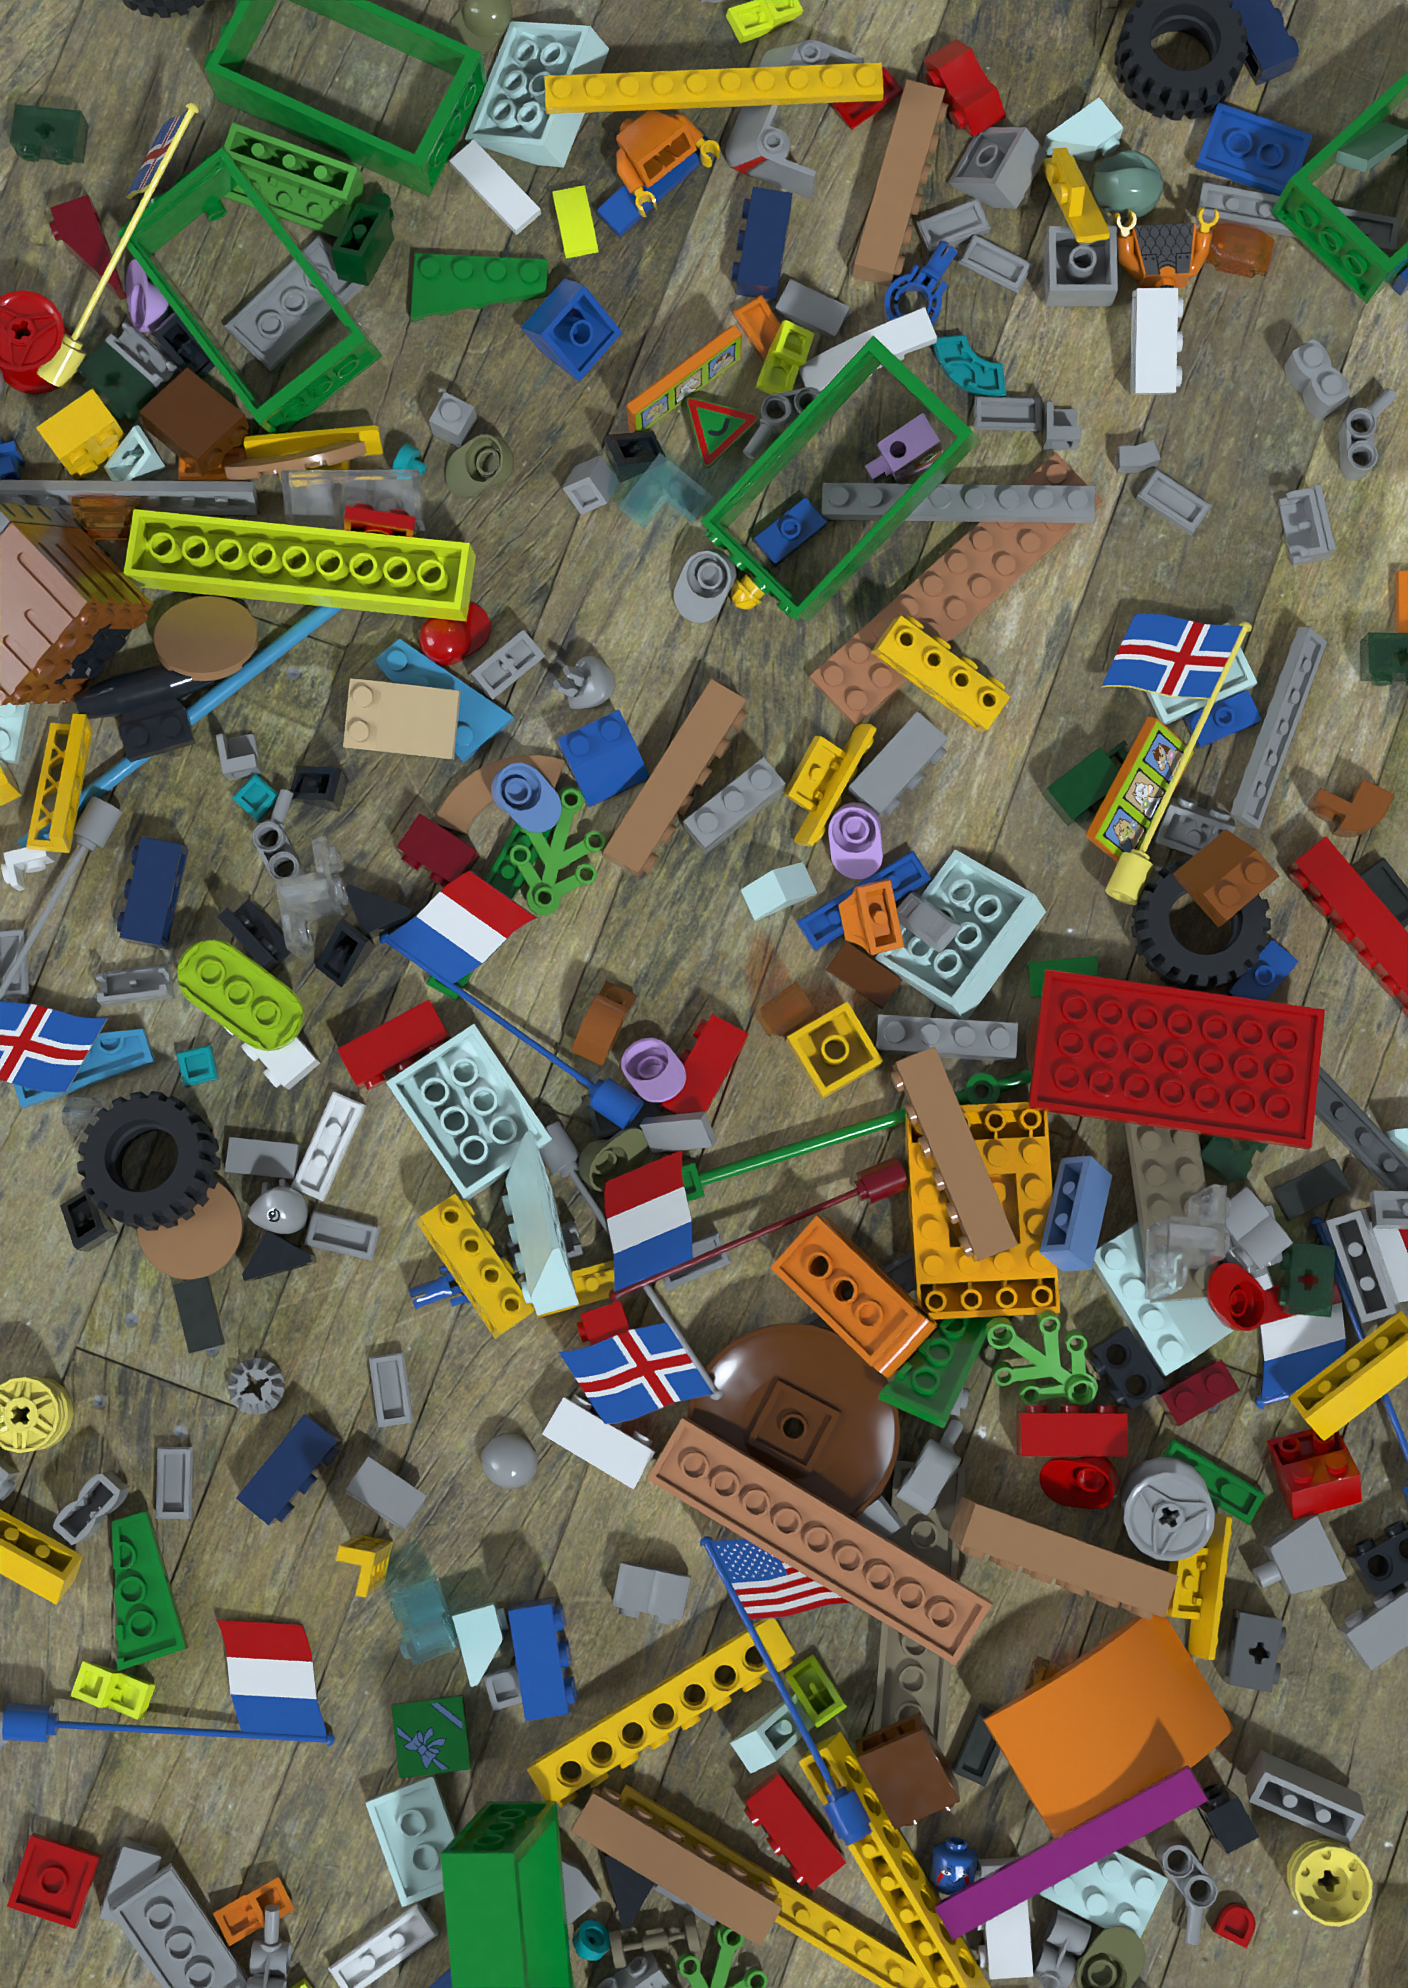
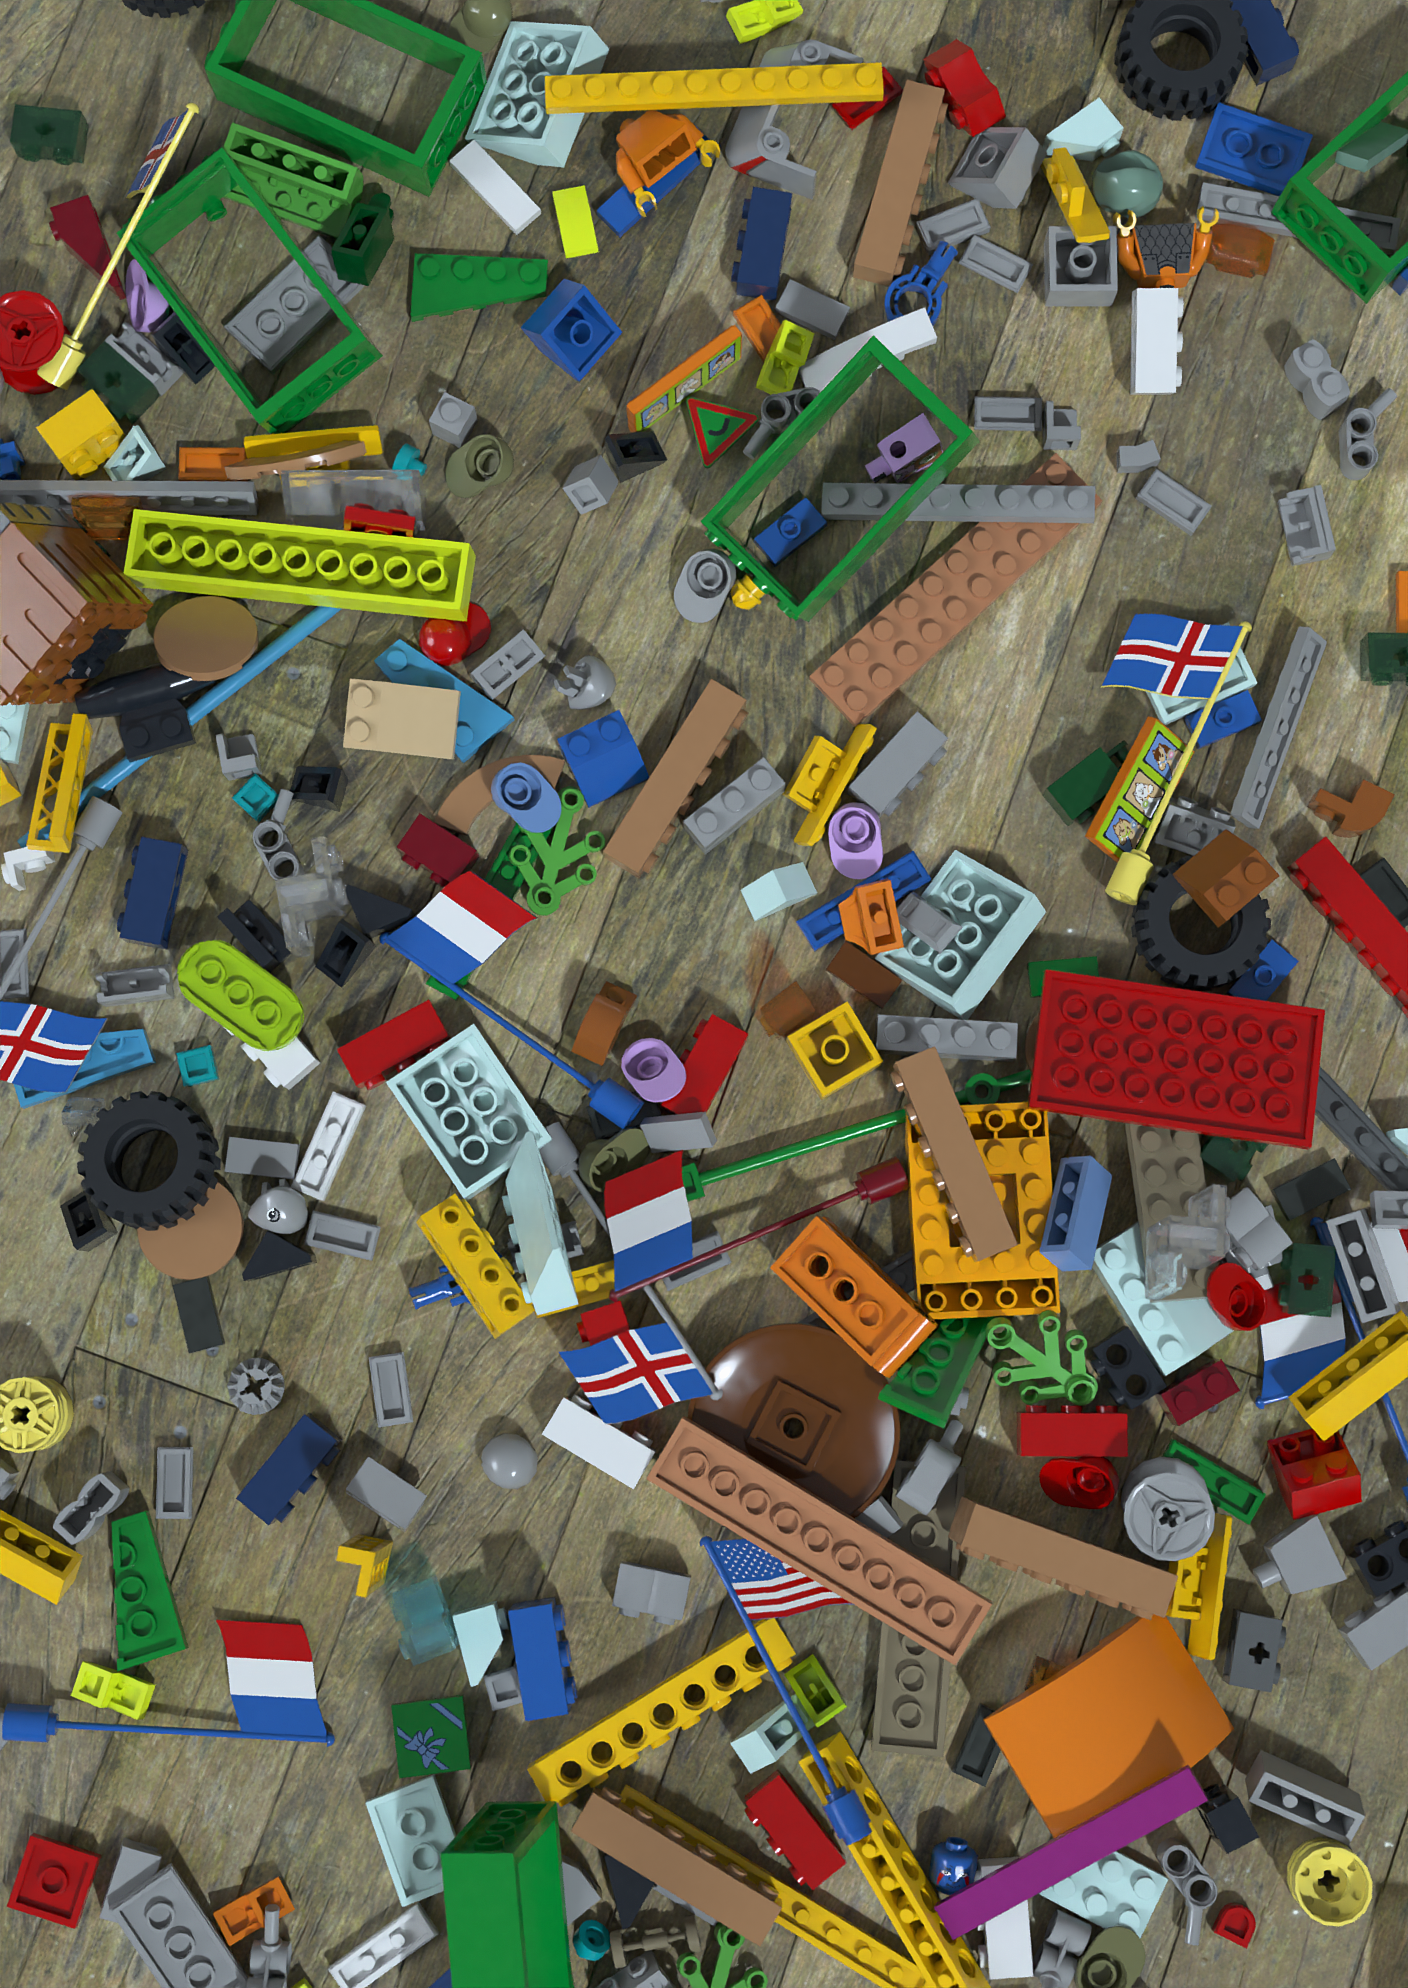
reddish brown brick [139,368,250,476] -> none
clear light blue brick [617,452,713,529] -> none
reddish brown brick [856,1712,960,1830] -> none
yellow brick [871,616,1011,732] -> none
teal tile [932,334,1006,397] -> none

